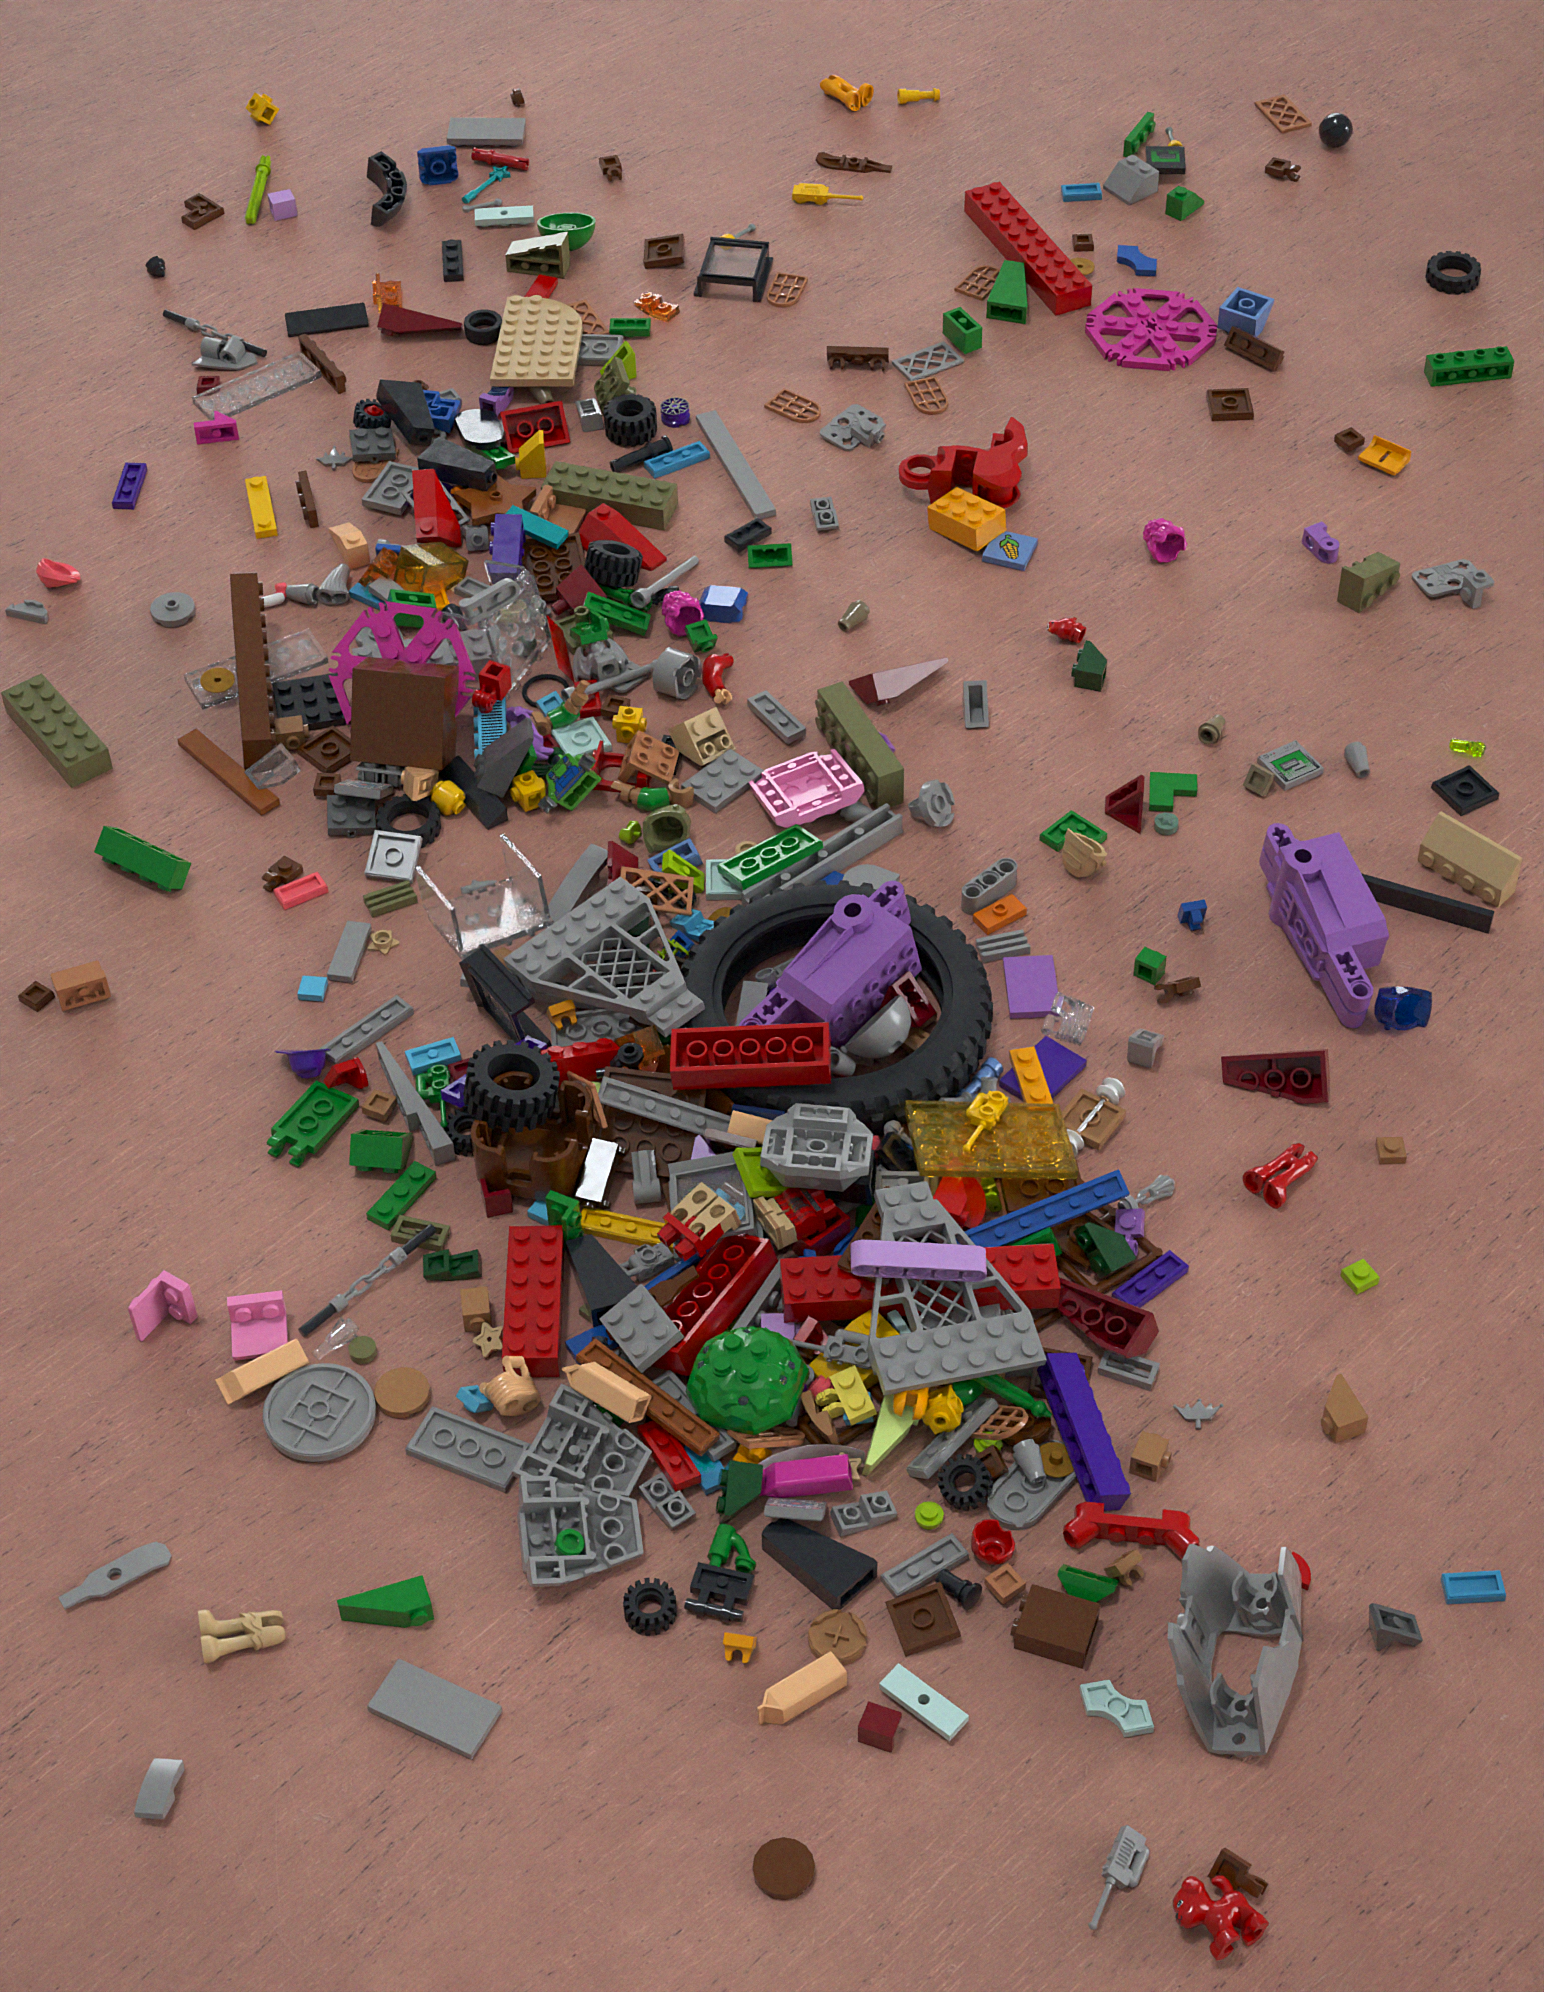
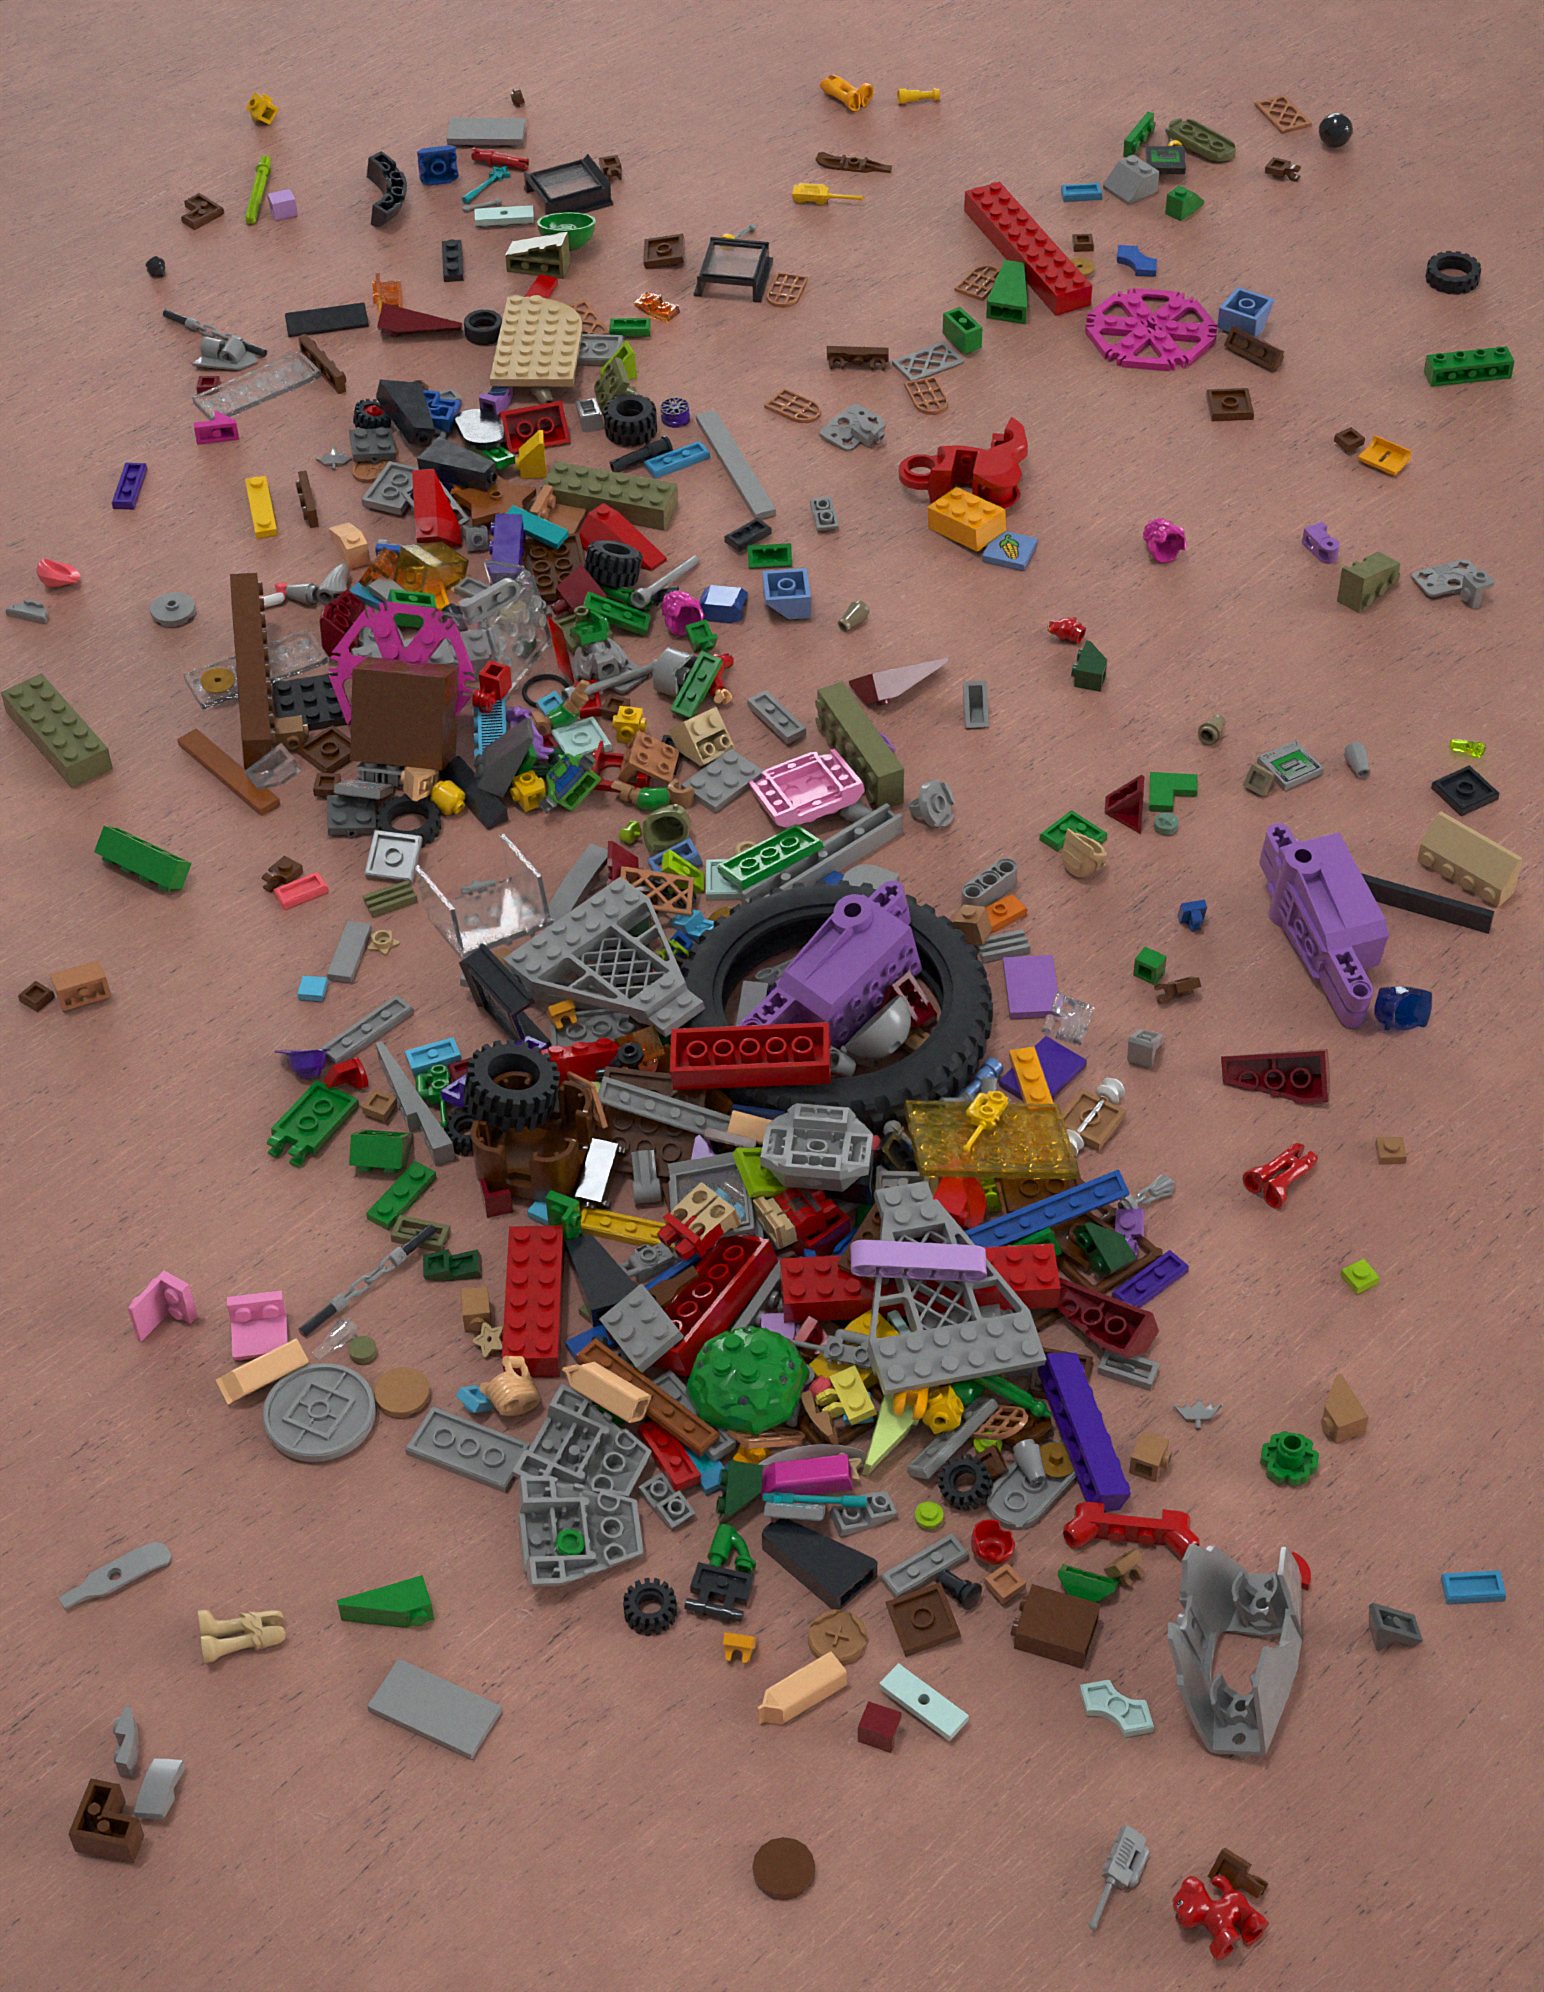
none -> reddish brown brick [68,1778,144,1863]
none -> light grey slope [113,1706,139,1779]
none -> dark red wedge [319,589,365,657]
none -> black piece [524,154,613,216]
none -> green plate [670,651,723,719]
none -> medium blue slope [762,568,811,619]
none -> teal piece [762,1492,867,1508]
none -> medium nougat slope [949,905,992,945]
none -> olive tile [1167,118,1236,162]
none -> green plant [1260,1431,1319,1486]

